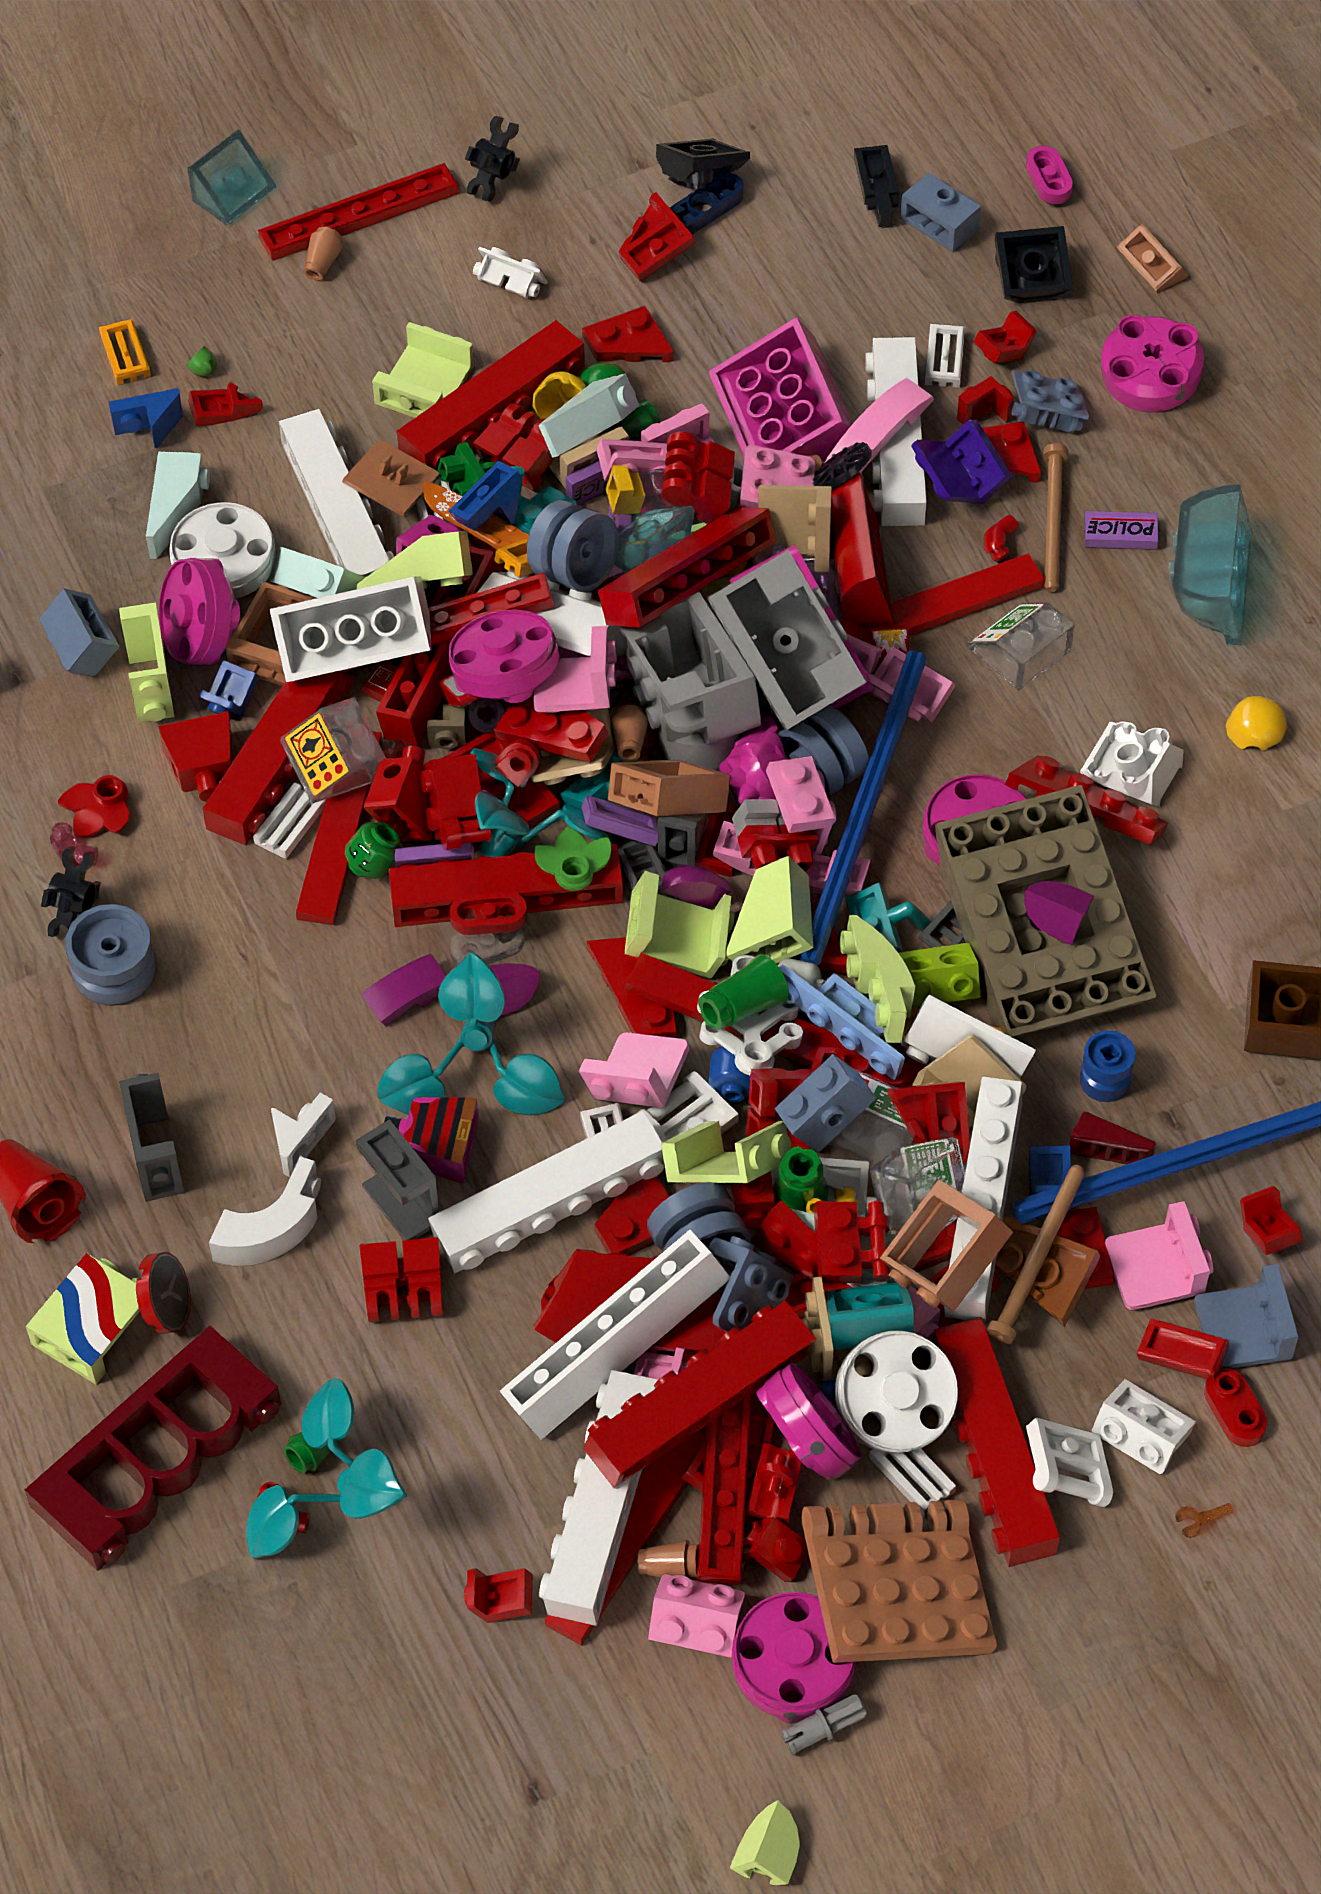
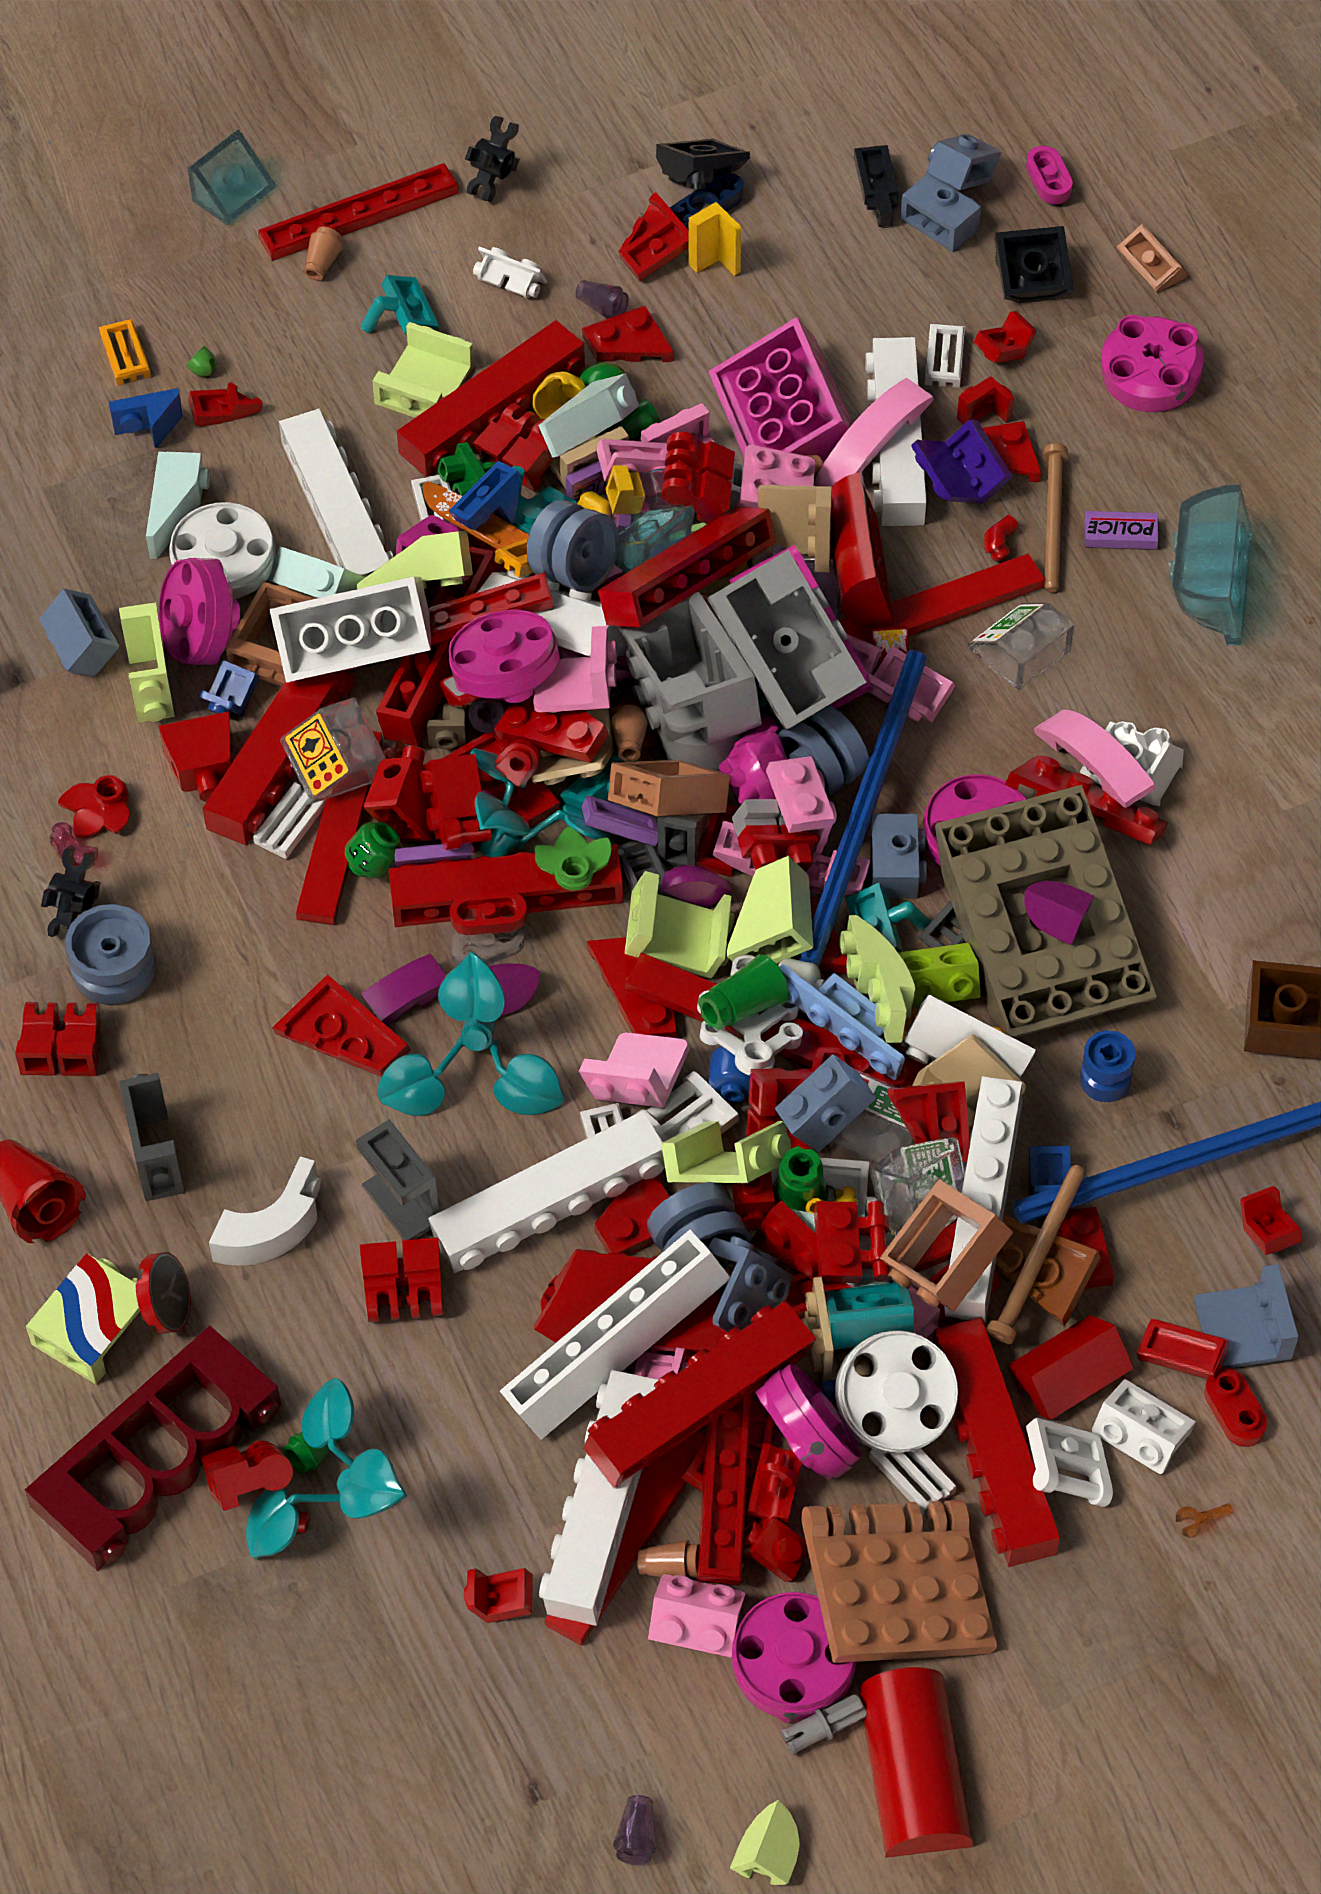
white slope [271,1092,336,1177] -> none
nougat piece [342,439,440,516] -> none
red tile [362,661,398,702] -> none
torso [384,1097,479,1183] -> none
black wheel [812,442,872,489] -> none
sand blue hinge [1011,370,1089,433] -> none
dark red slope [1069,1111,1156,1164] -> none
bright pink bracket [1105,1201,1213,1310] -> none
yellow hair [1225,696,1288,751] -> none
none -> red legs [15,1002,101,1076]
none -> red legs [200,1440,293,1511]
none -> red wing [272,974,411,1077]
none -> teal plate [360,275,439,334]
none -> clear purple cone [575,280,629,319]
none -> yellow arm [577,491,612,518]
none -> clear purple cone [613,1795,657,1865]
none -> yellow panel [689,202,742,276]
none -> red brick [859,1667,973,1858]
none -> sand blue brick [870,814,926,898]
none -> sand blue brick [926,134,1002,190]
none -> red piece [1007,1315,1133,1420]
none -> bright pink slope [1034,709,1155,808]

